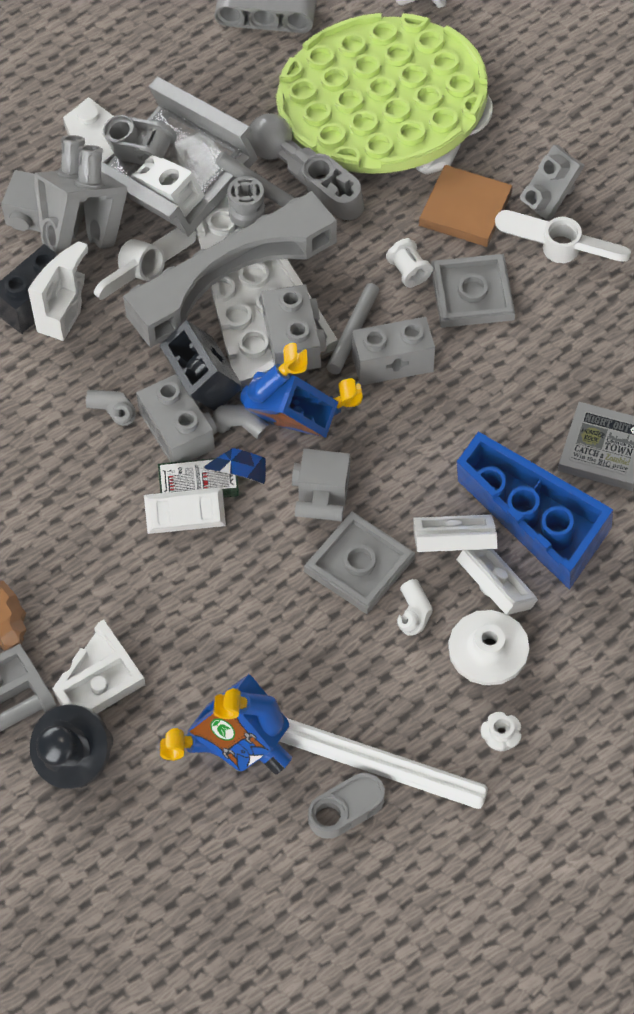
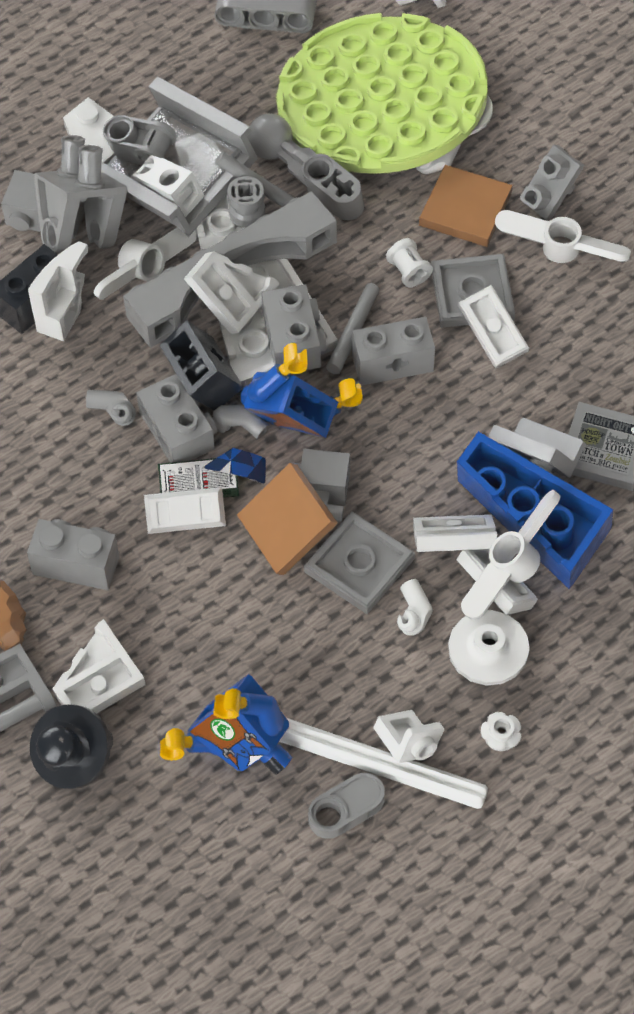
none -> light grey brick [27,519,120,591]
none -> white wing [184,251,280,334]
none -> medium nougat tile [237,463,338,575]
none -> white bracket [374,710,444,764]
none -> white plate [458,285,529,368]
none -> white piece [461,490,561,619]
none -> light grey bracket [488,418,586,478]

